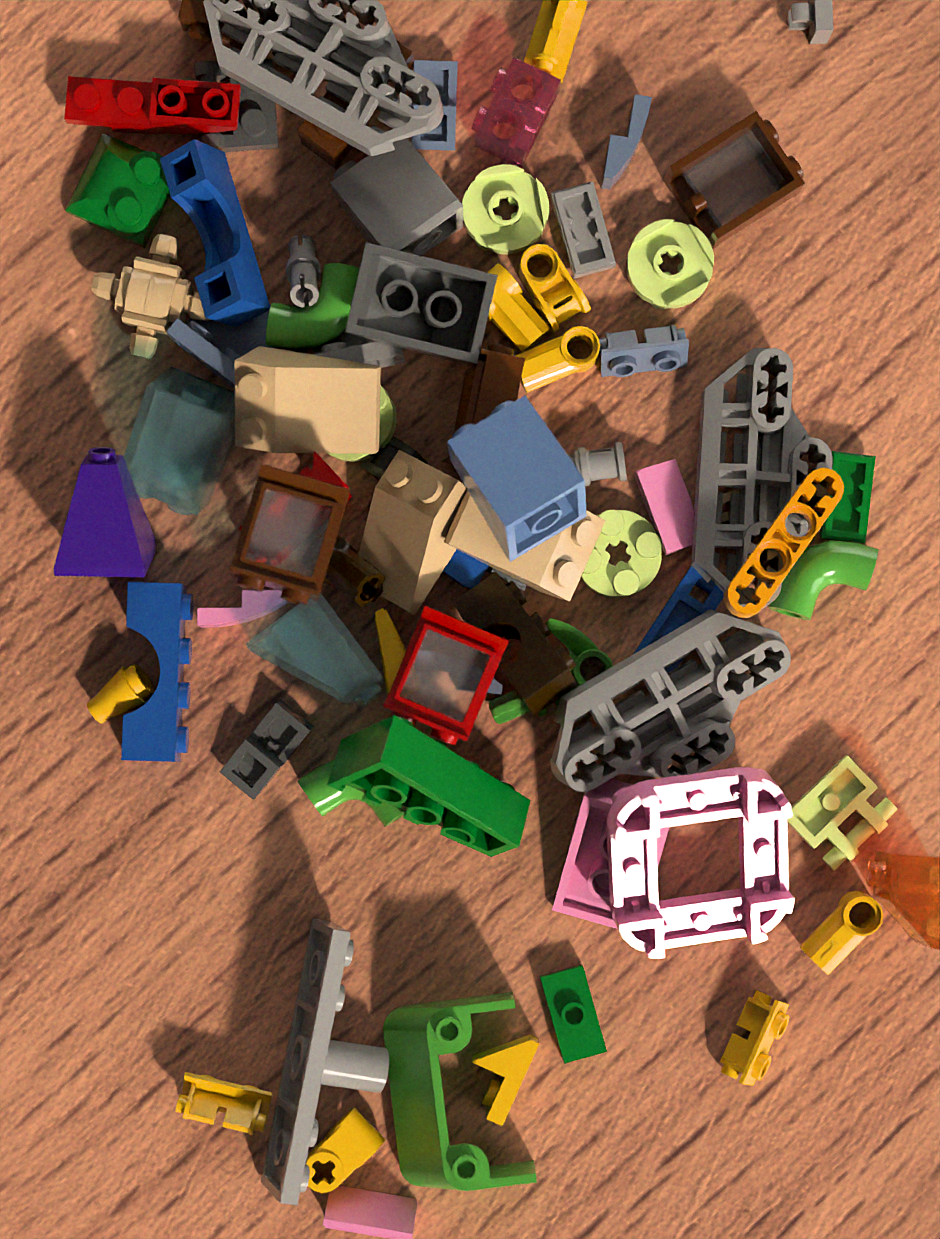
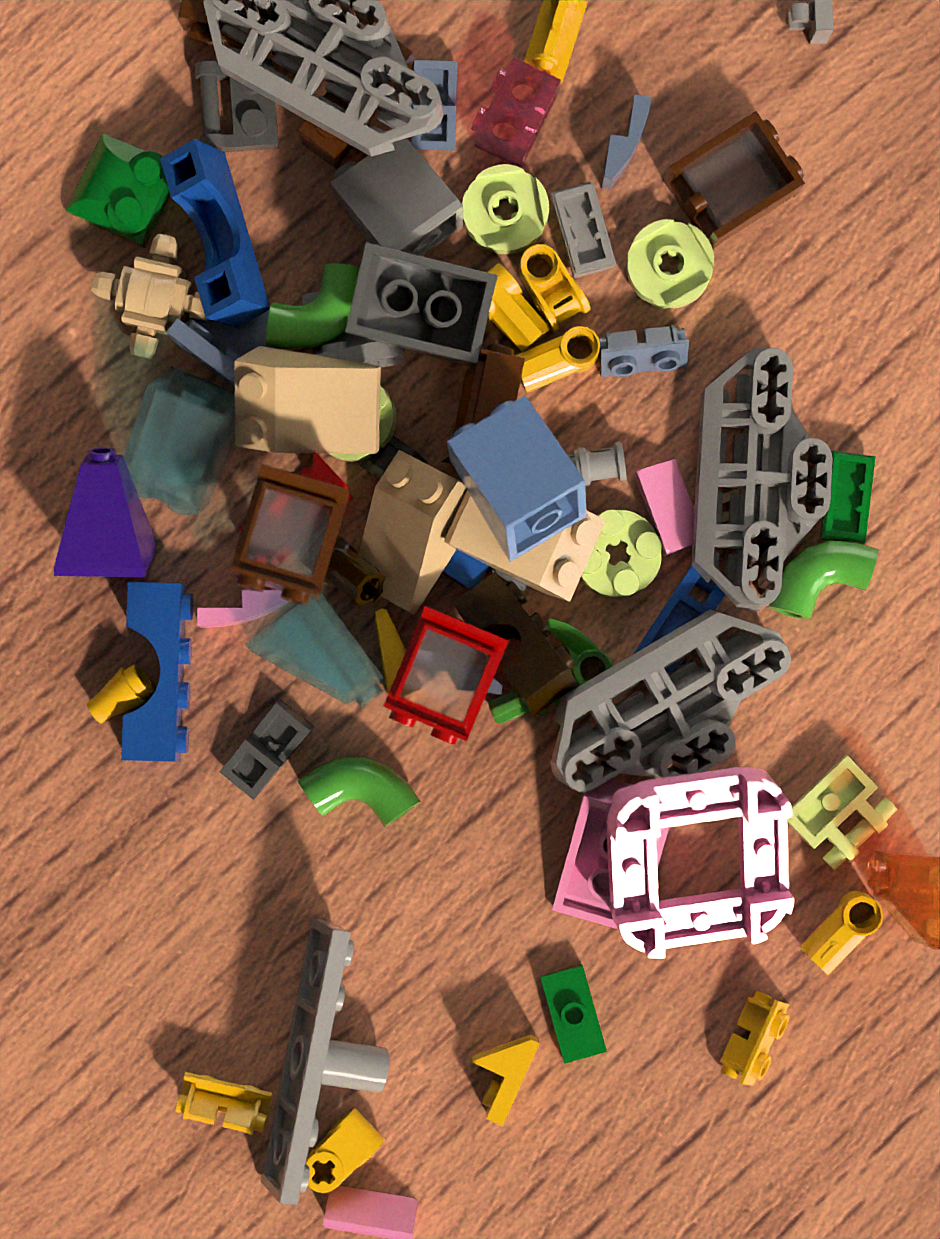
red slope [64,76,241,134] -> none
light grey pin [286,234,321,307] -> none
green wedge [327,715,531,857] -> none
bright green windscreen [383,992,537,1191] -> none
light orange beam [724,468,844,618] -> none

